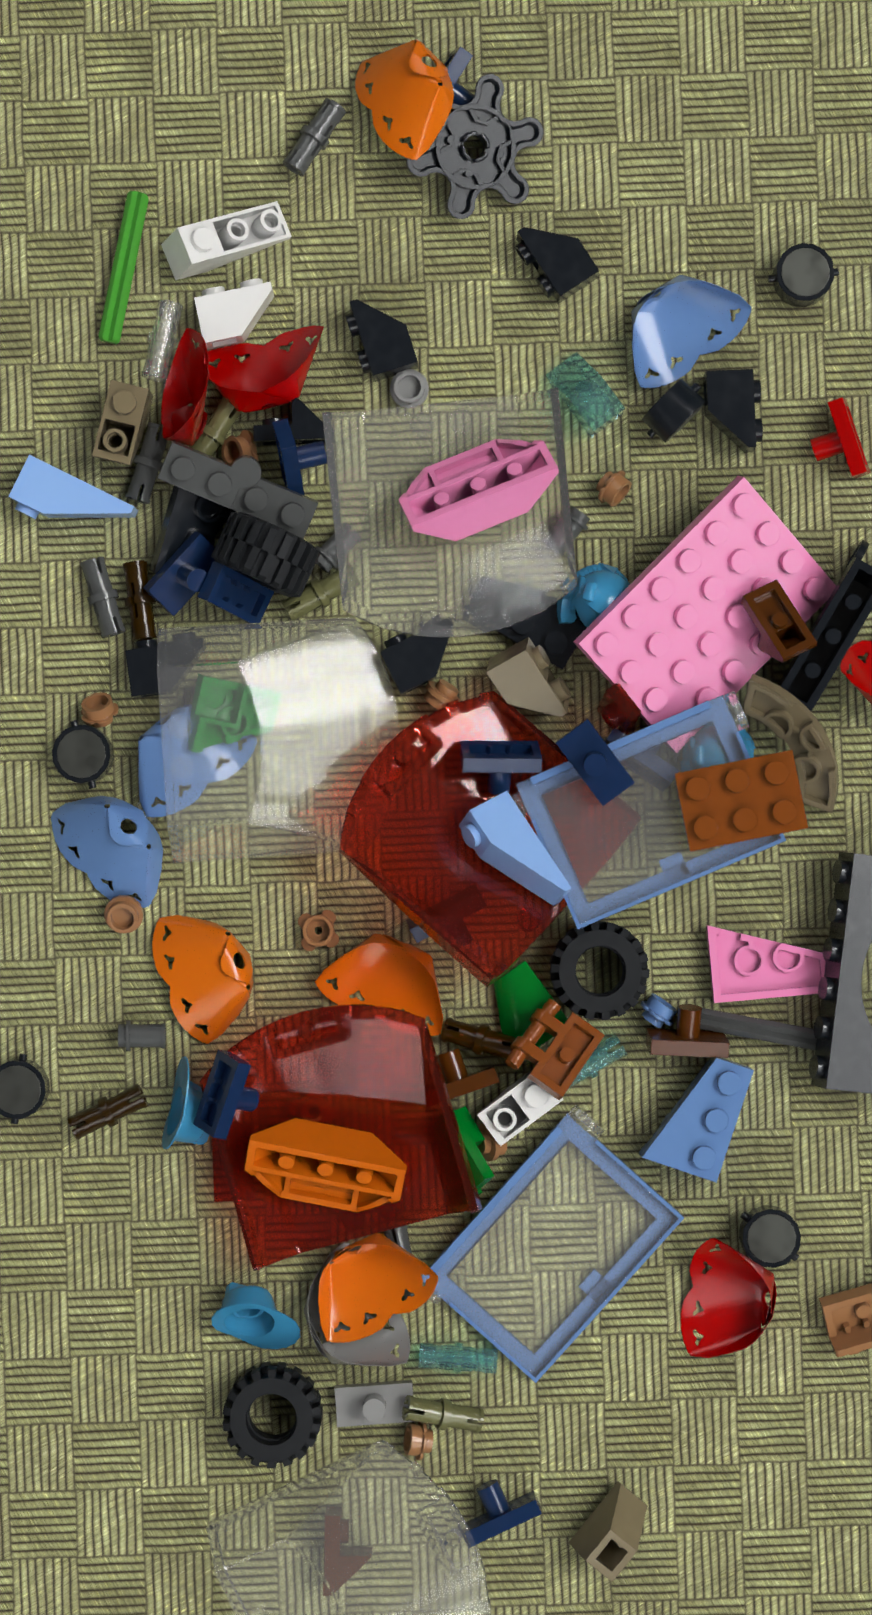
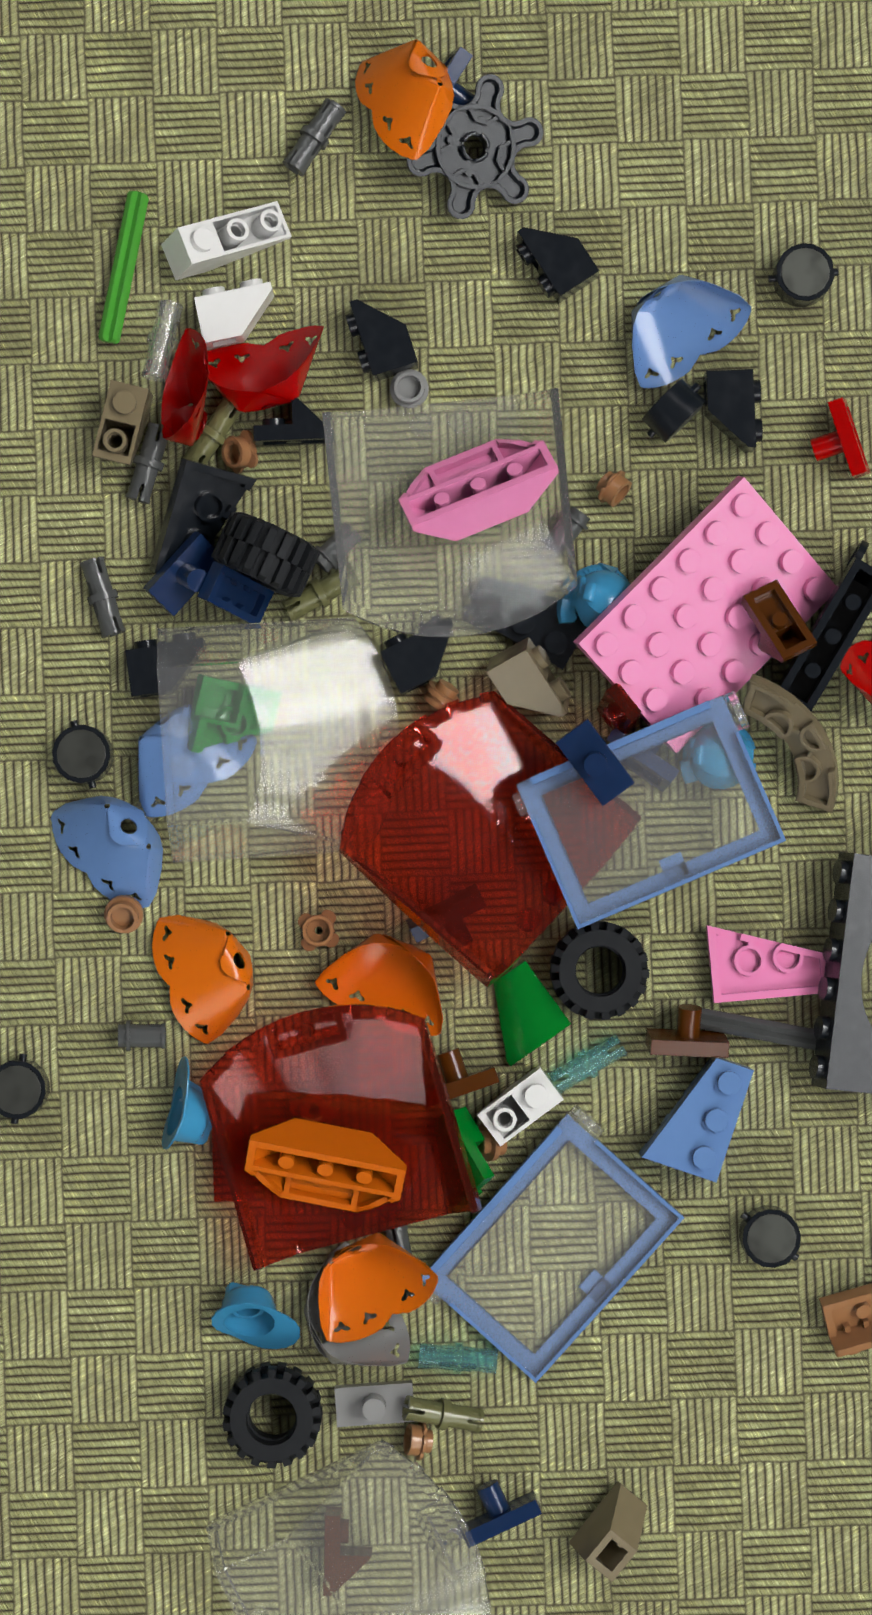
light blue slope [8,455,138,520] -> none
dark brown pin [67,1084,149,1140] -> none
medium nougat plate [81,692,119,728] -> none
dark brown pin [122,560,158,642] -> none
dark grey hinge [157,440,318,539] -> none
dark blue tile [193,1050,259,1140] -> none
dark blue tile [272,418,328,495] -> none
dark brown pin [441,1017,516,1059] -> none
dark blue tile [459,740,542,795] -> none
light blue slope [459,791,571,906] -> none
dark orange plate [505,999,605,1100] -> none
clear light blue slope [545,352,625,438] -> none
medium blue plate [641,993,677,1028] -> none
dark orange plate [674,750,808,852] -> none
red piece [681,1238,777,1358] -> none

